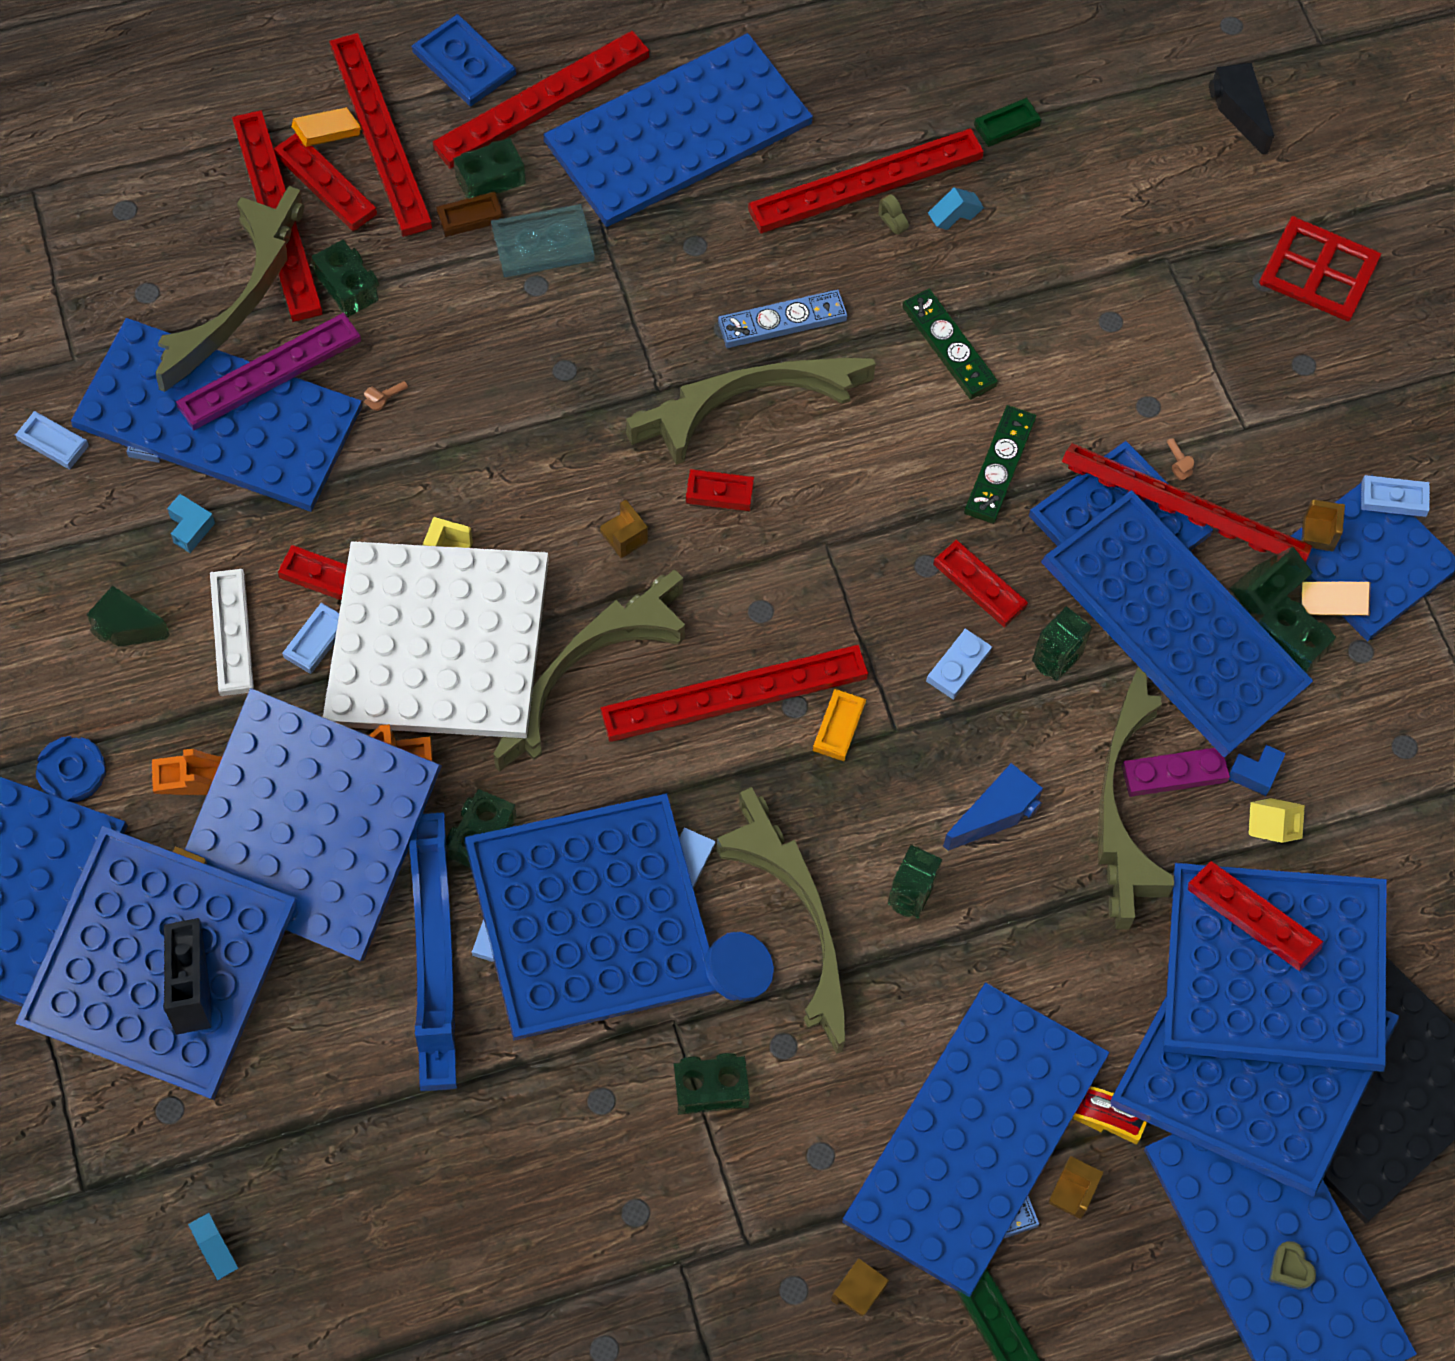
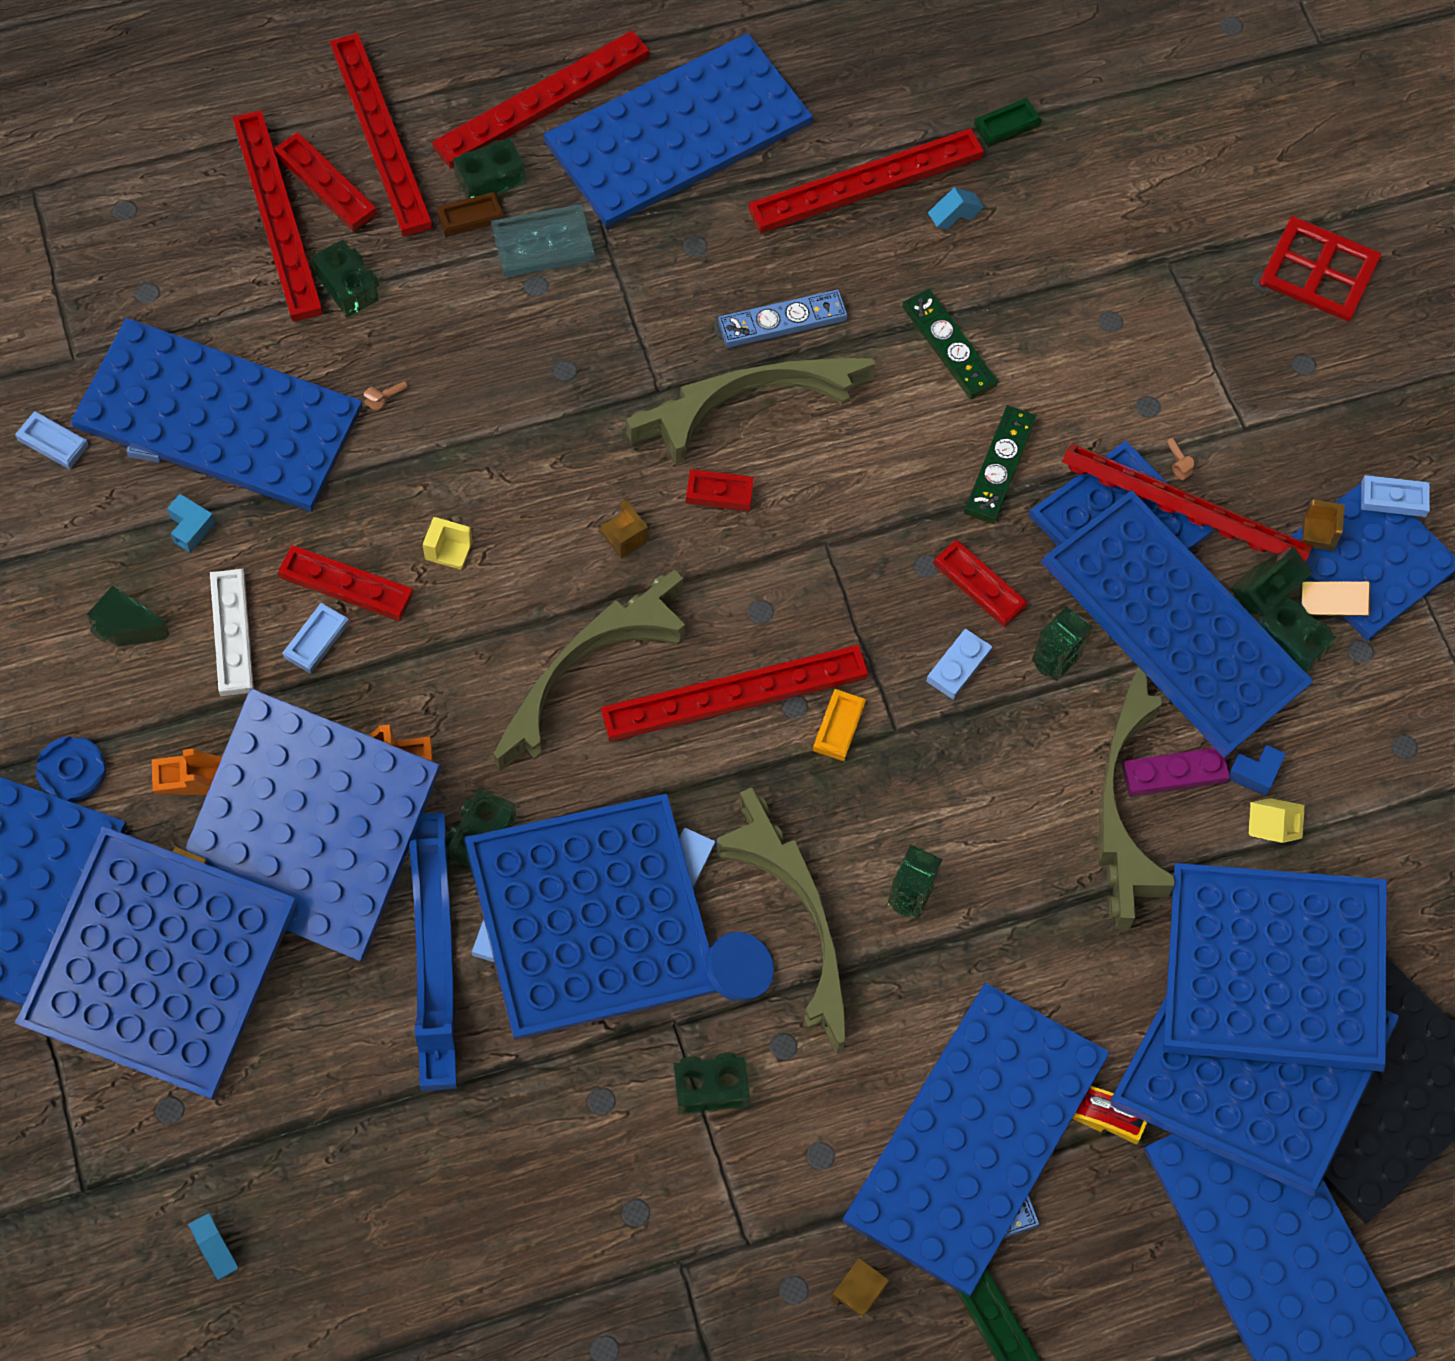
olive slope [155,186,305,392] -> none
black slope [164,918,212,1035] -> none
magenta tile [176,313,361,430] -> none
light orange tile [291,107,361,147] -> none
white plate [323,541,549,738] -> none
blue tile [412,14,516,107] -> none
olive tile [878,194,909,234] -> none
blue slope [943,763,1043,851] -> none
pearl gold panel [1049,1156,1104,1219] -> none
red plate [1188,861,1323,971] -> none
black slope [1209,63,1274,154] -> none
olive tile [1268,1241,1316,1290] -> none

